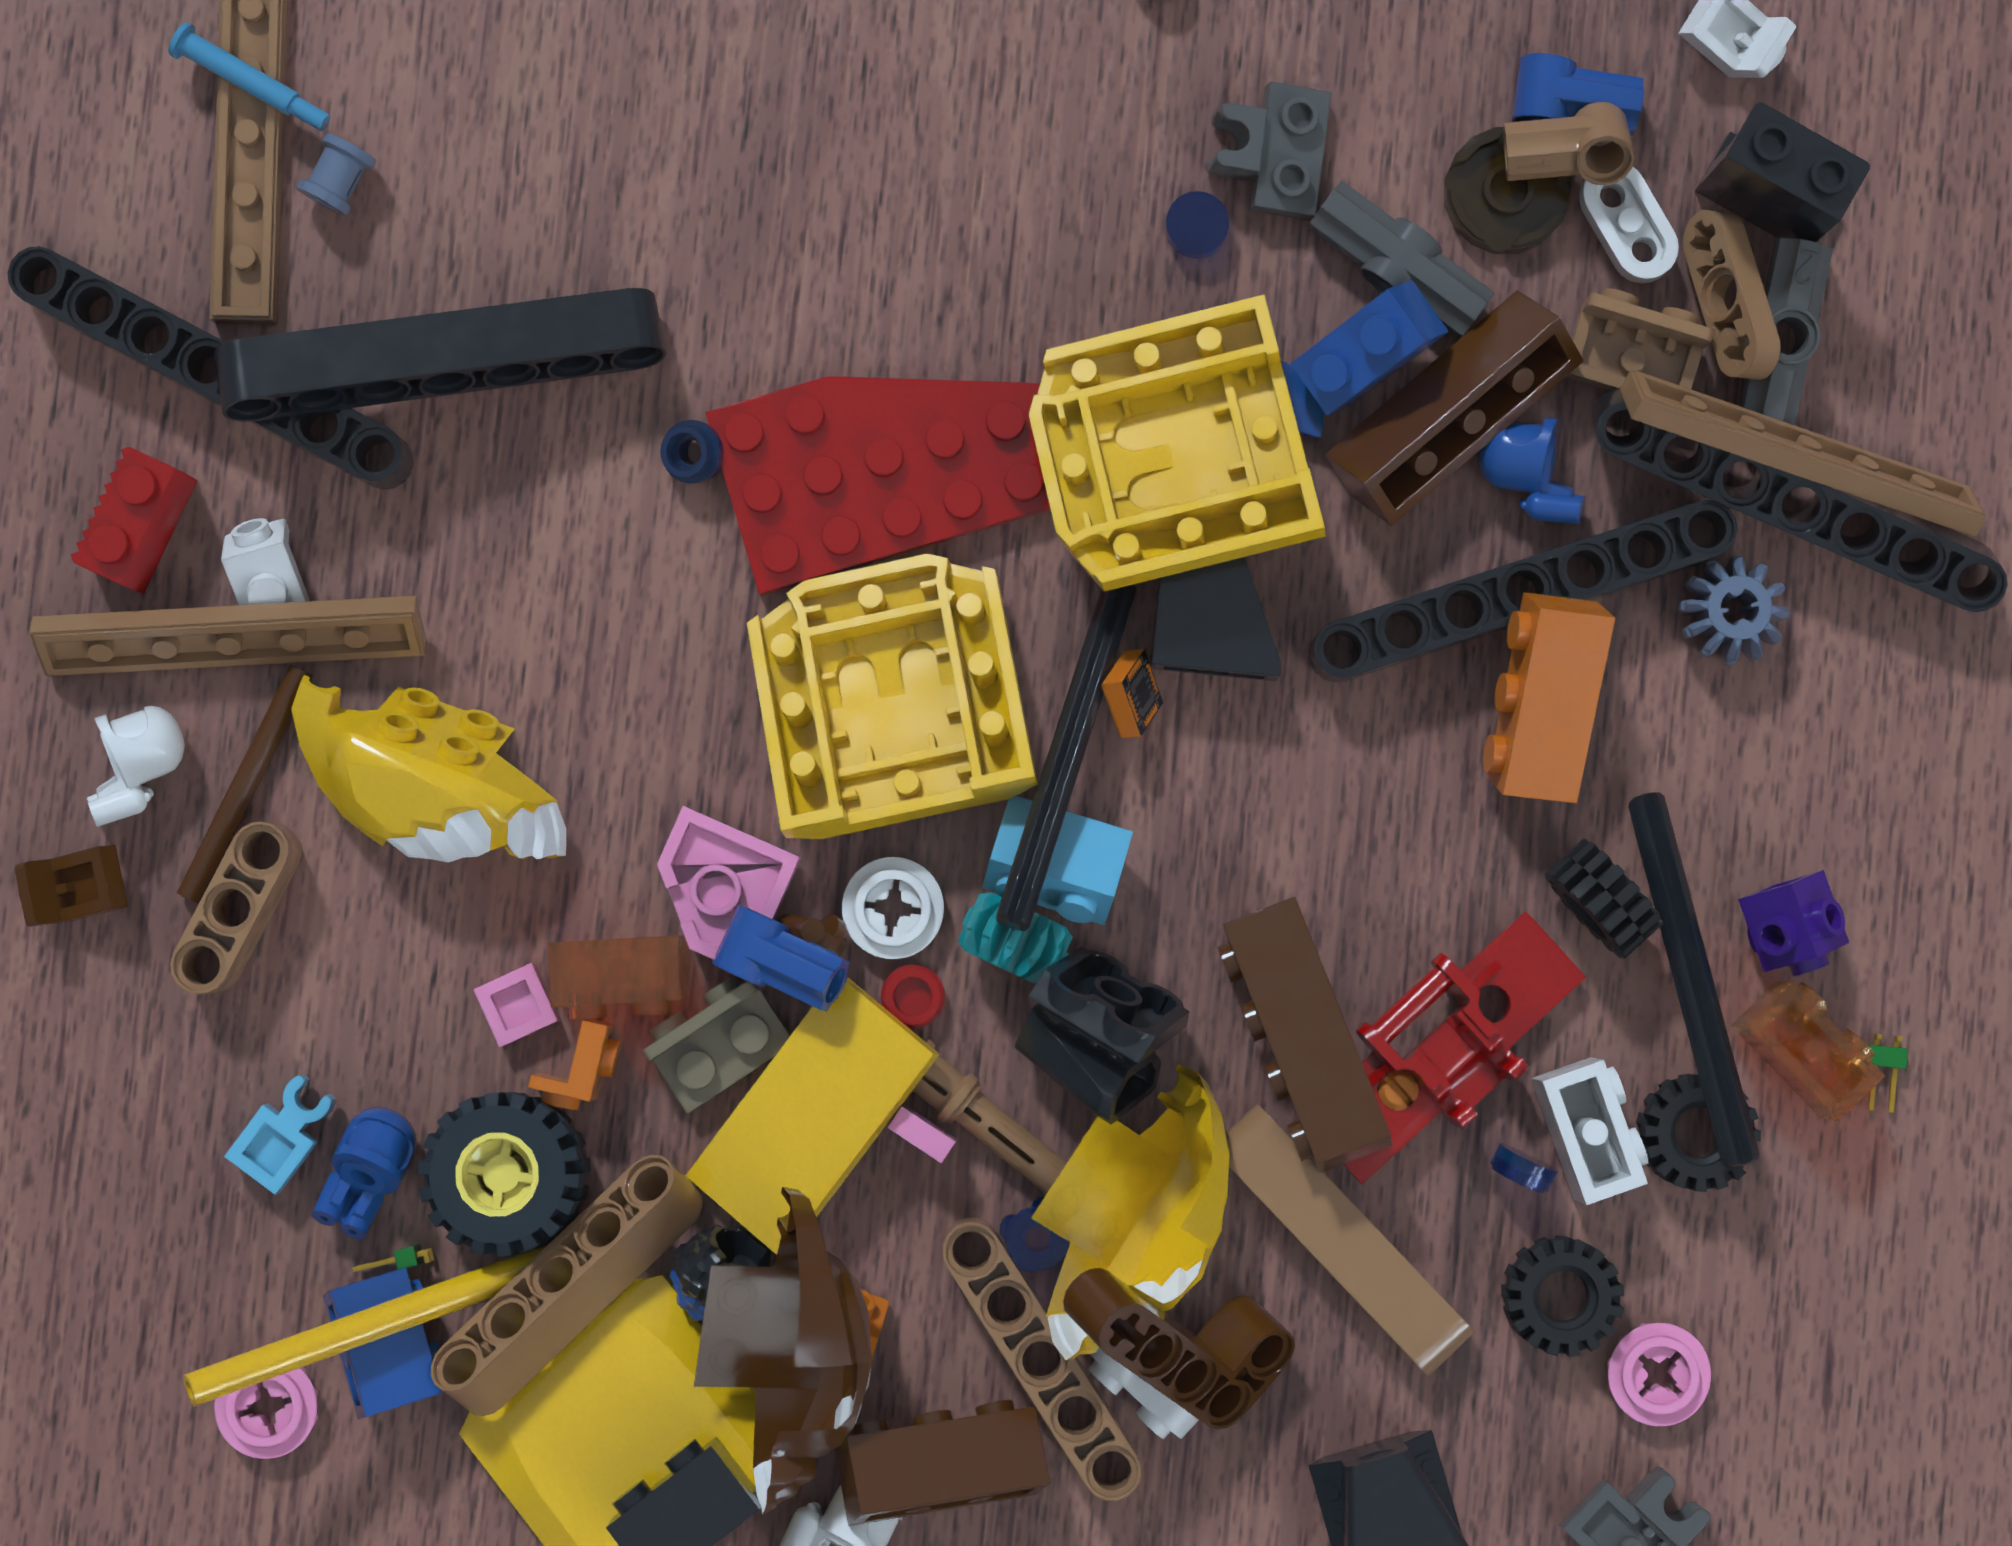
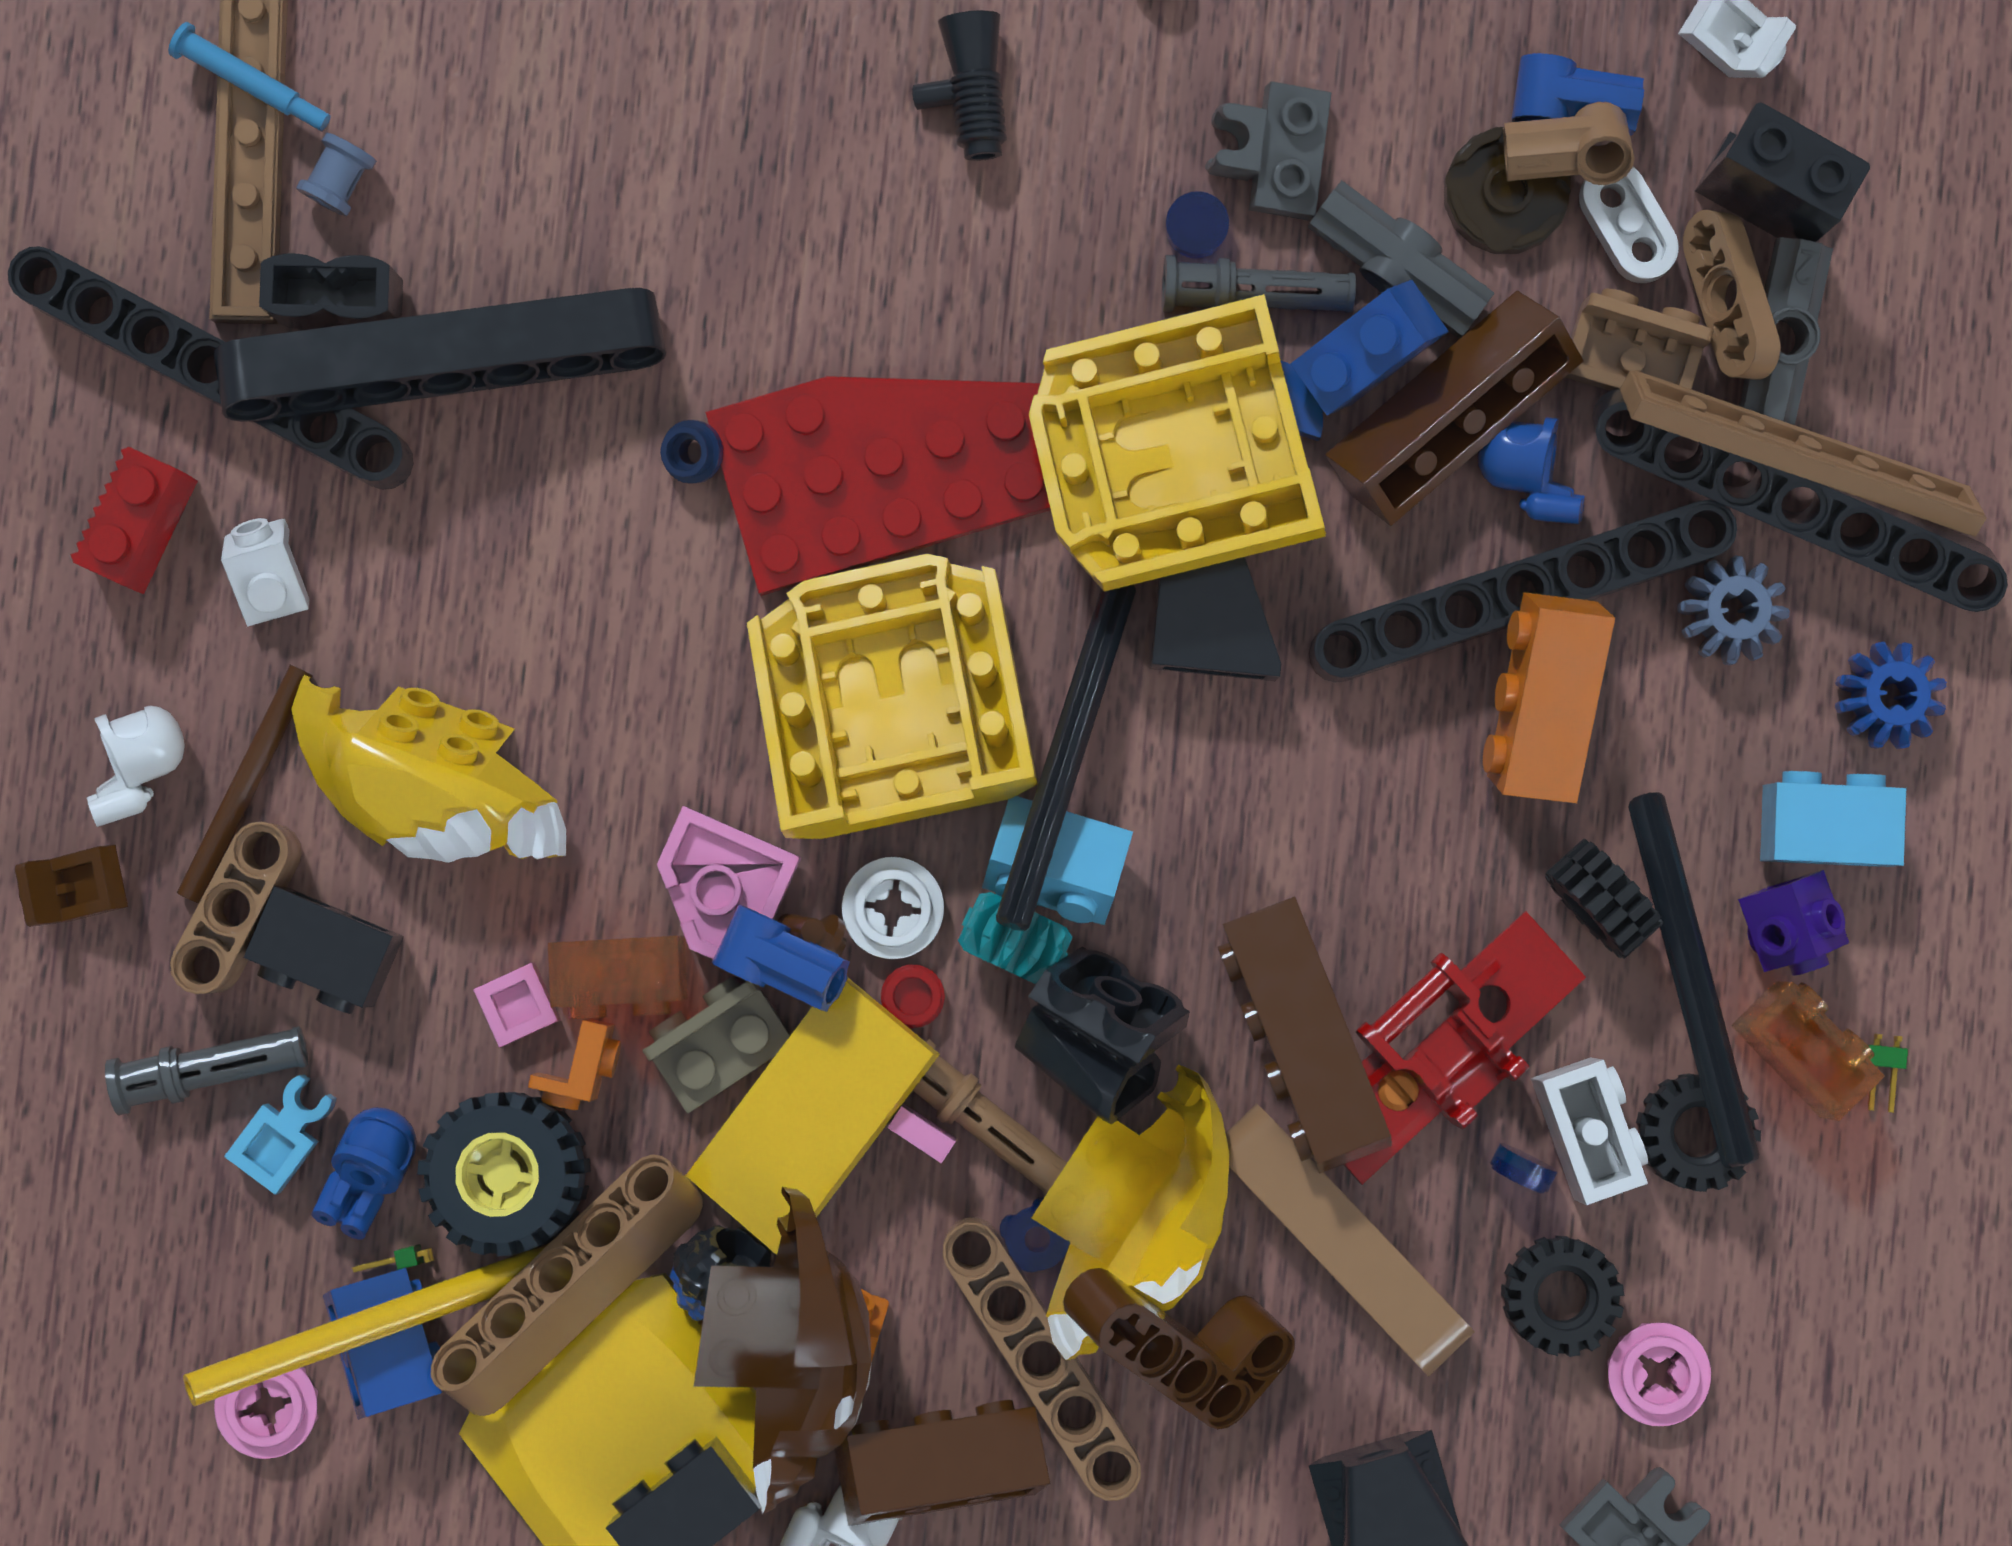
medium nougat tile [29,596,427,676] -> none
white plate [1088,1348,1199,1439] -> none
tile [1101,649,1163,738] -> none
none -> dark grey pin [105,1026,308,1116]
none -> black brick [243,886,404,1014]
none -> black brick [259,253,403,330]
none -> black piece [912,10,1007,161]
none -> dark grey pin [1161,255,1356,313]
none -> medium azure brick [1760,771,1906,867]
none -> blue gear [1835,642,1947,749]

